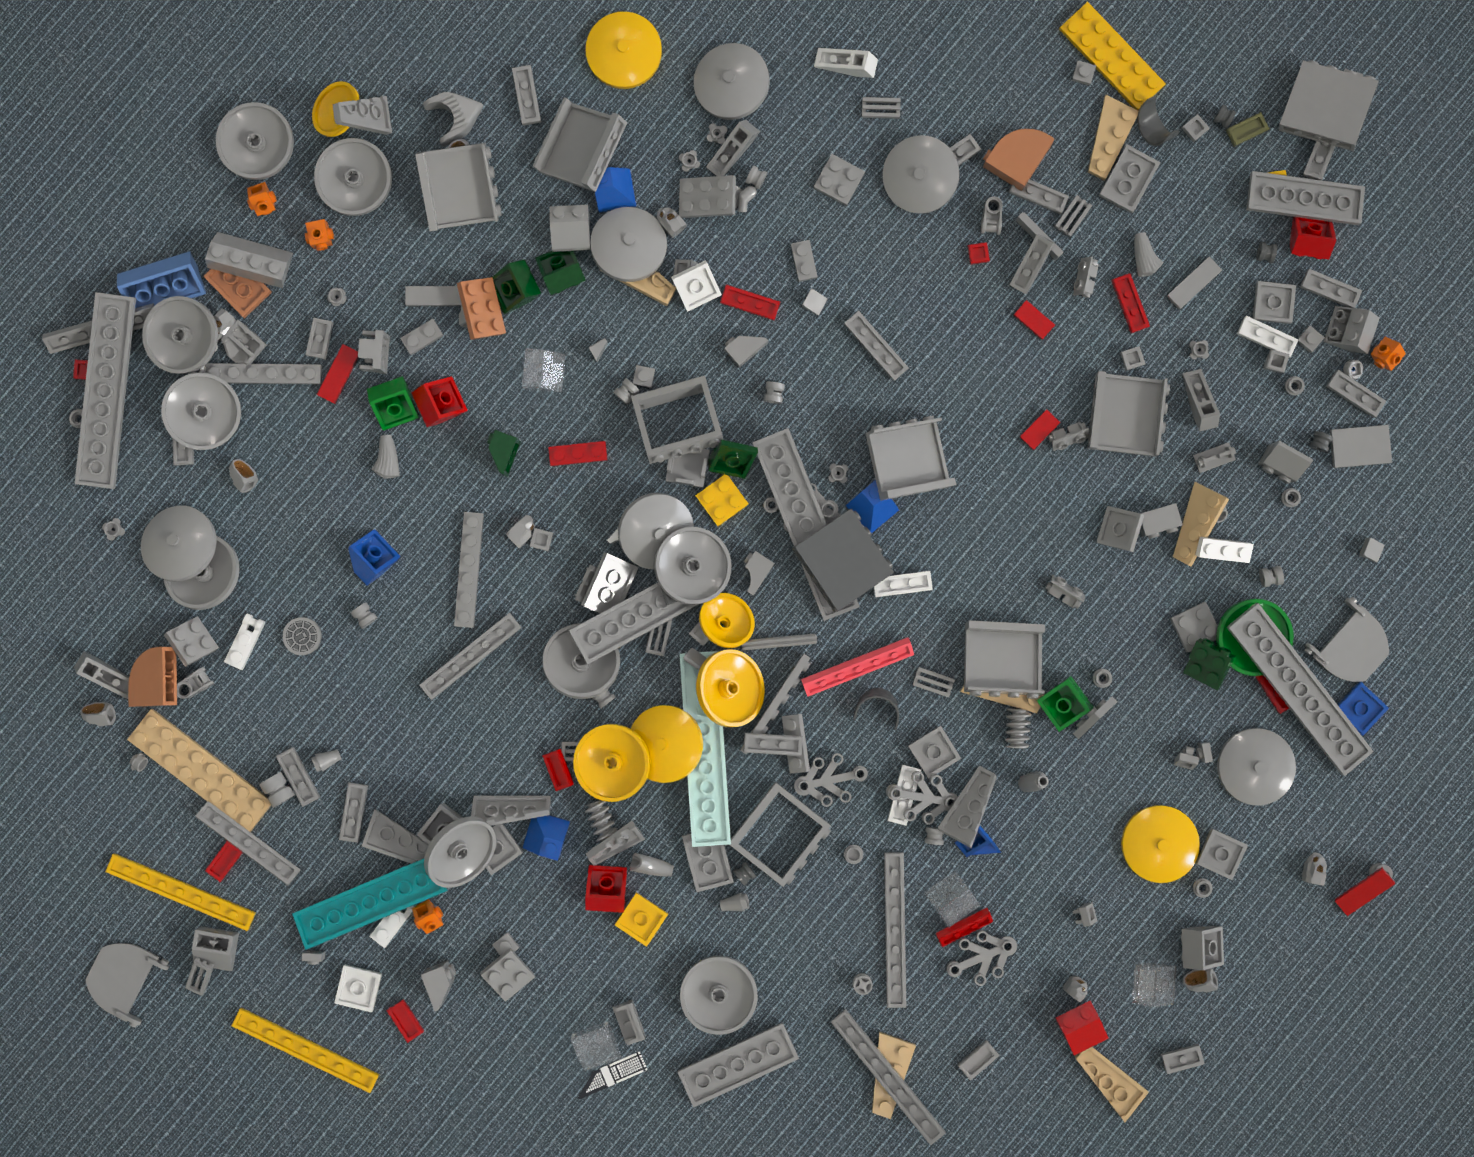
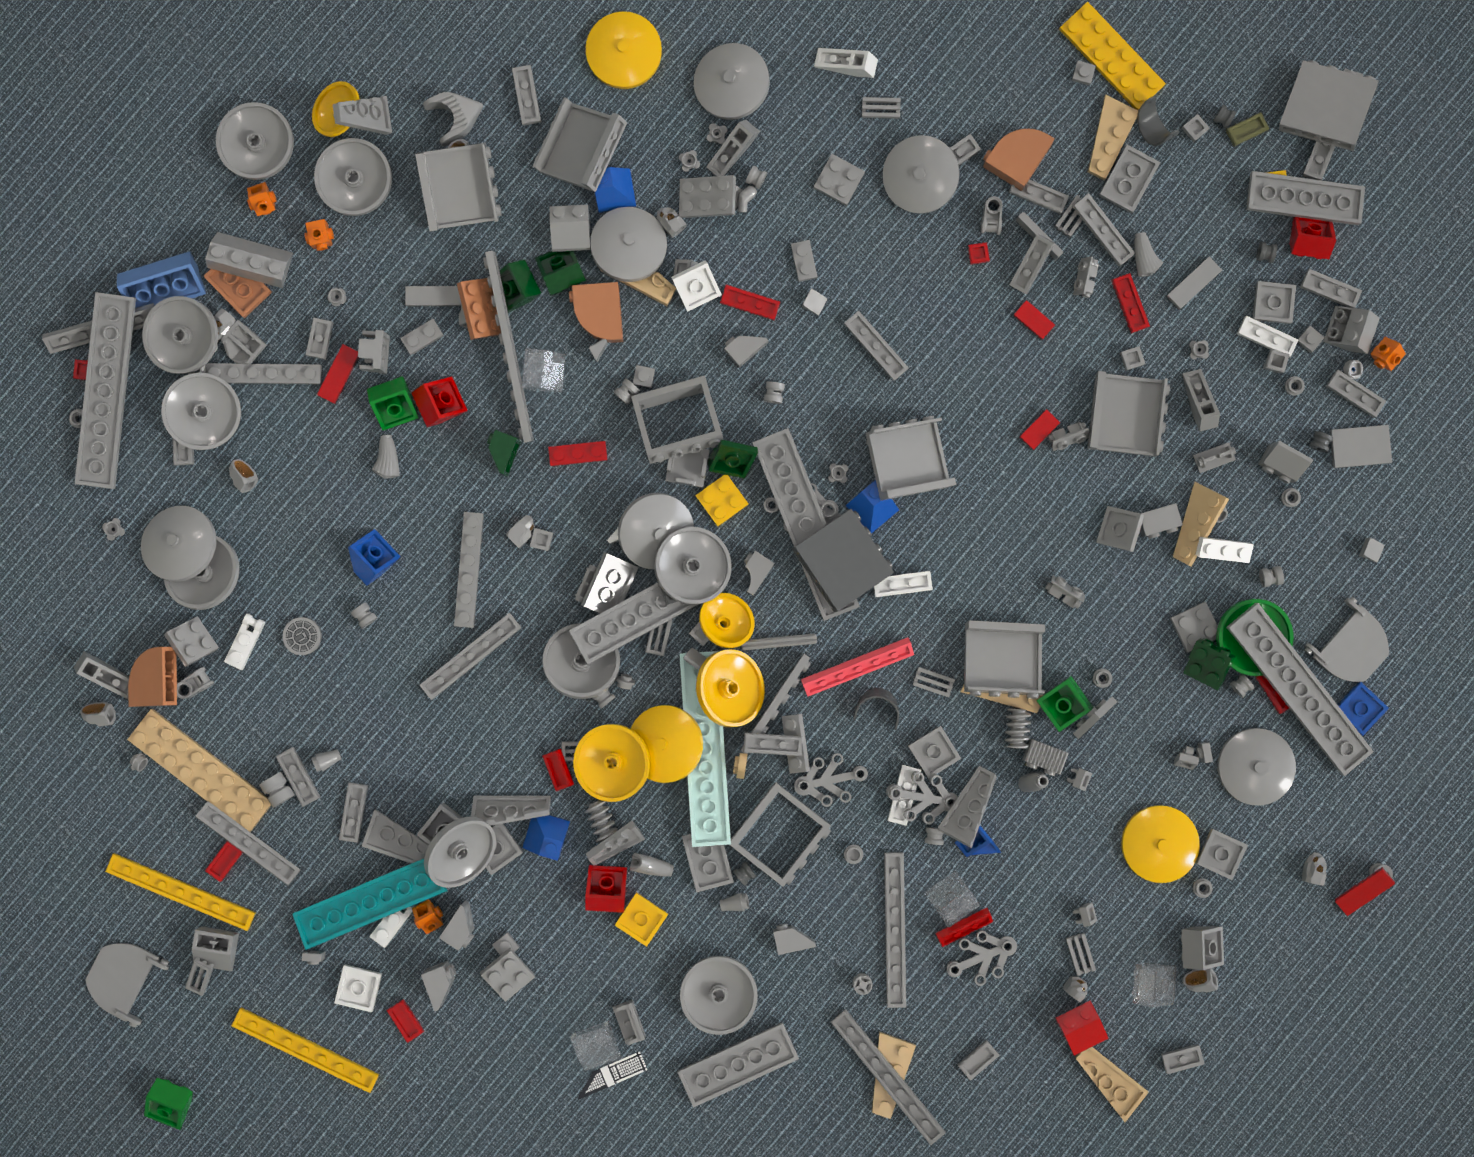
none -> green slope [144,1078,193,1130]
none -> light grey slope [439,900,475,951]
none -> light grey plate [483,251,534,443]
none -> nougat brick [569,282,623,343]
none -> light grey plate [616,674,635,689]
none -> tan plate [733,753,747,779]
none -> light grey slope [773,923,816,955]
none -> light grey brick [1022,739,1069,776]
none -> light grey tile [1065,932,1096,976]
none -> light grey tile [1067,768,1092,791]
none -> light grey plate [1072,193,1135,266]
none -> light grey wheel [1230,674,1254,698]

